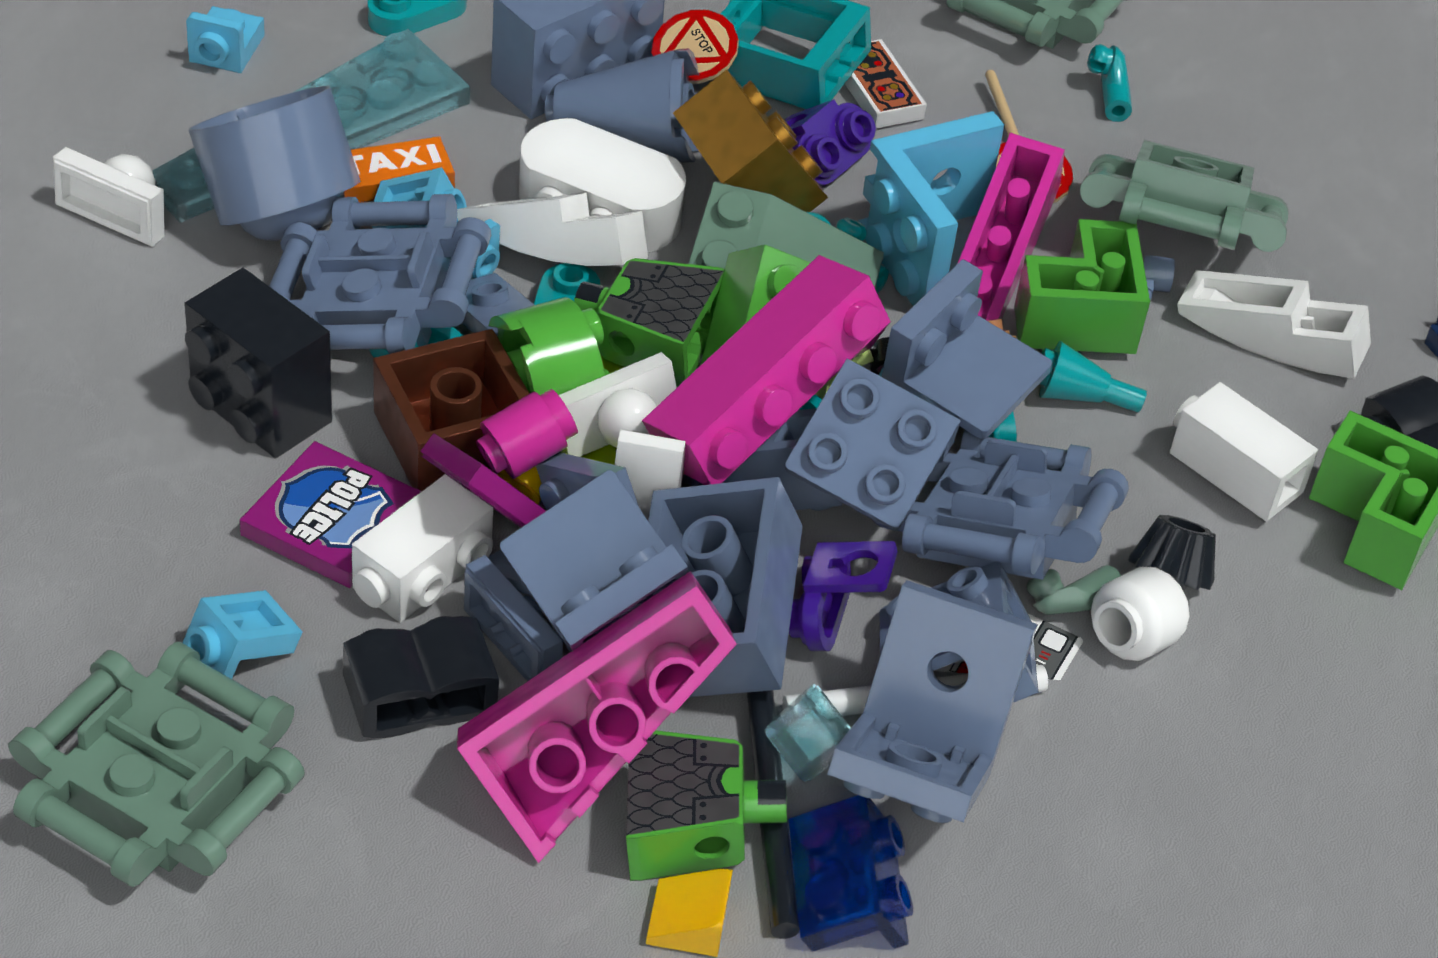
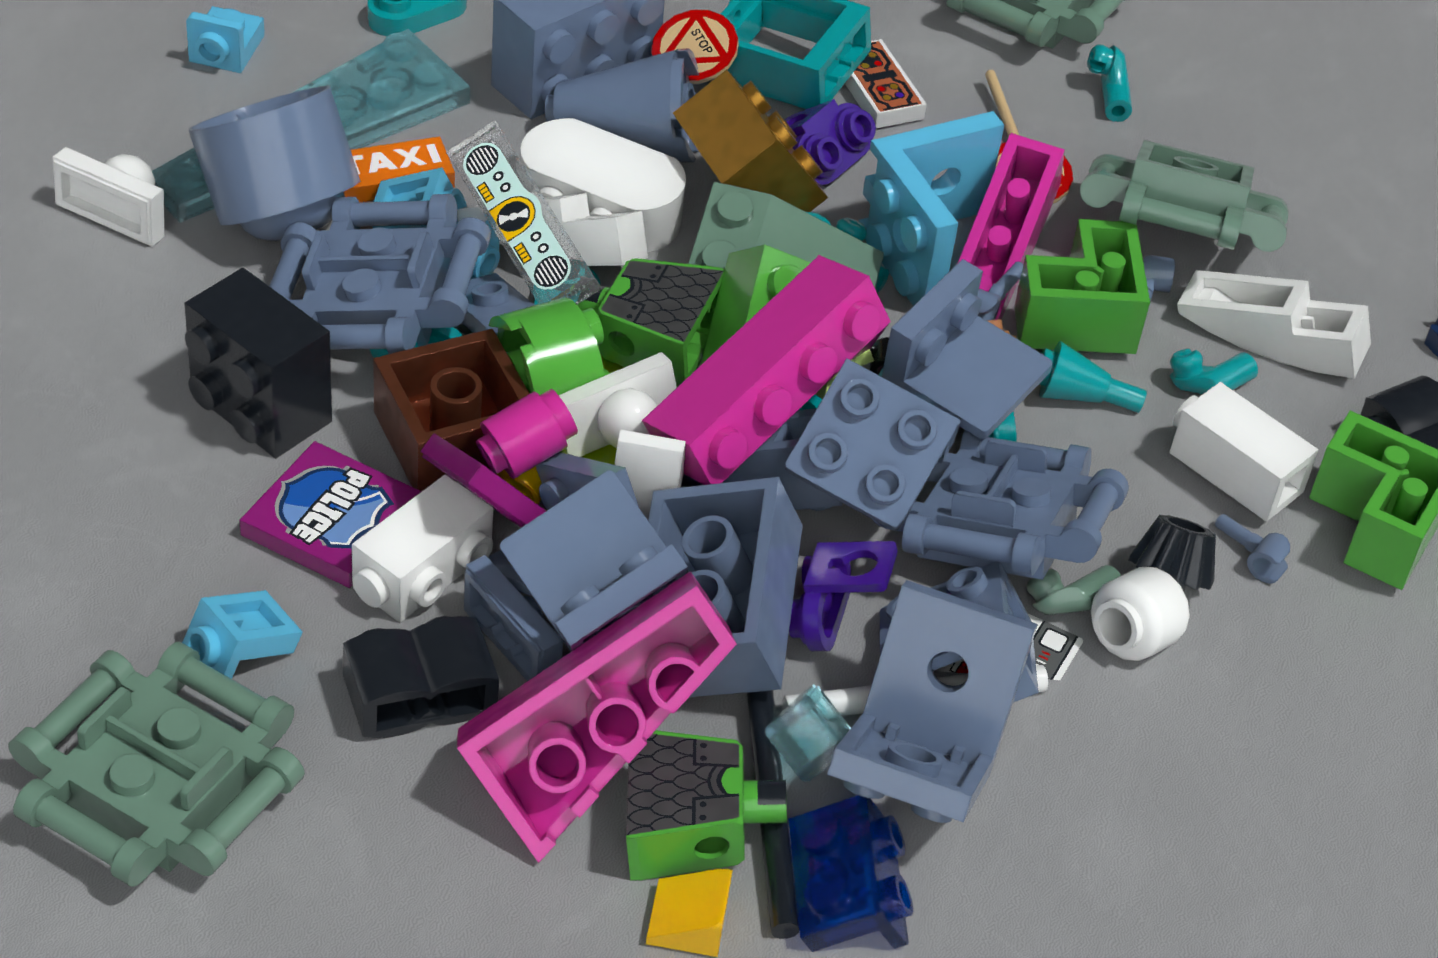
none -> tile [446,120,602,305]
none -> sand blue hand [977,261,1023,321]
none -> teal arm [1170,349,1258,394]
none -> sand blue hand [1215,514,1290,584]

